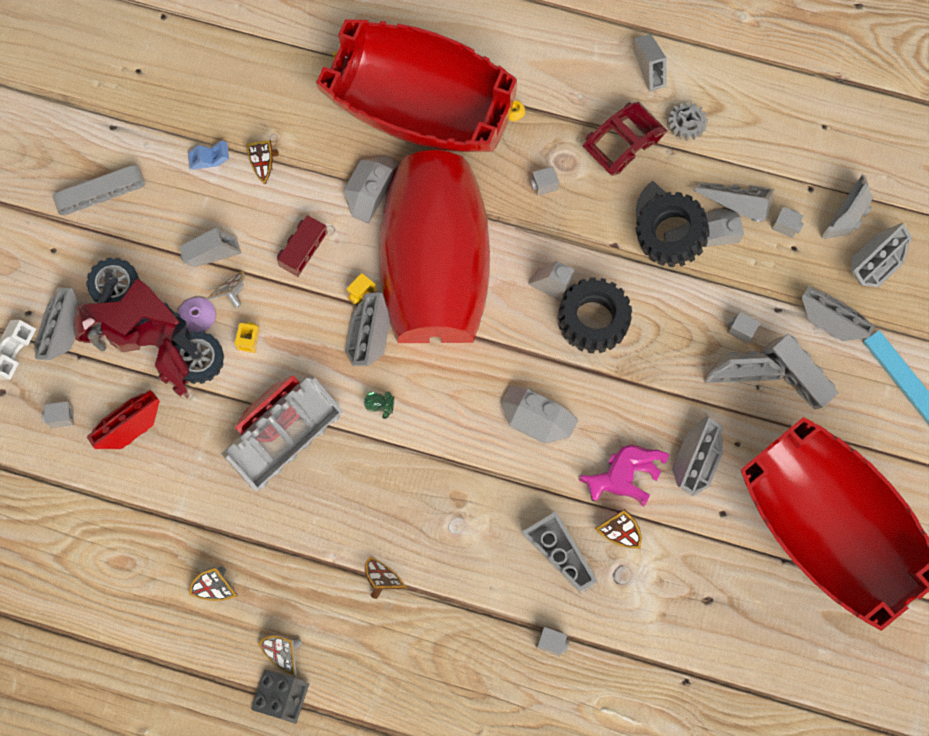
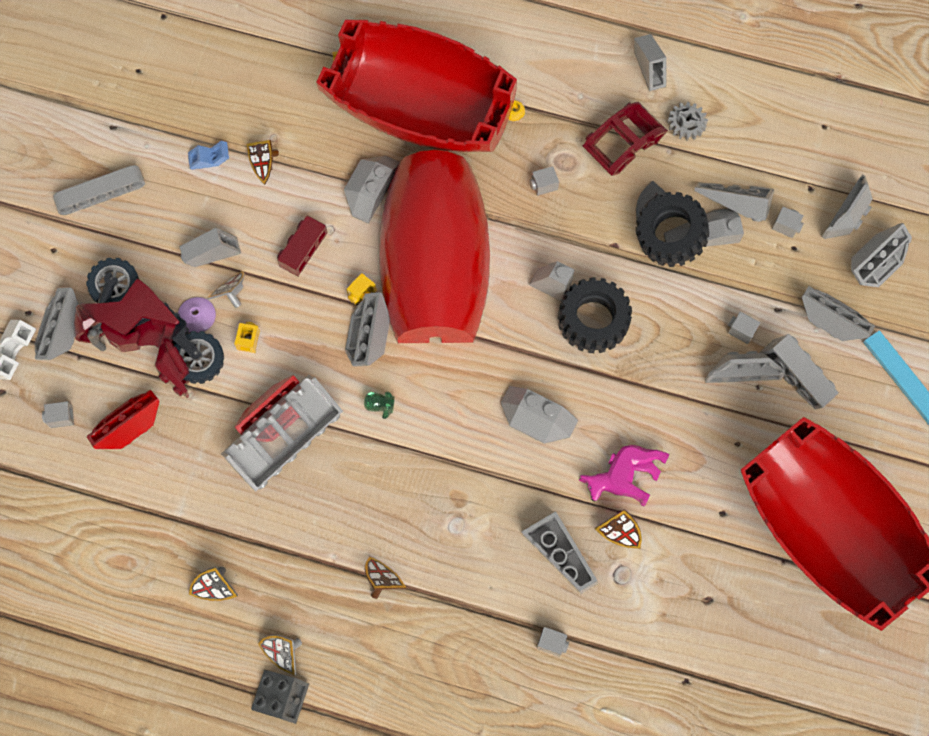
light grey wedge [672,417,723,496] -> none

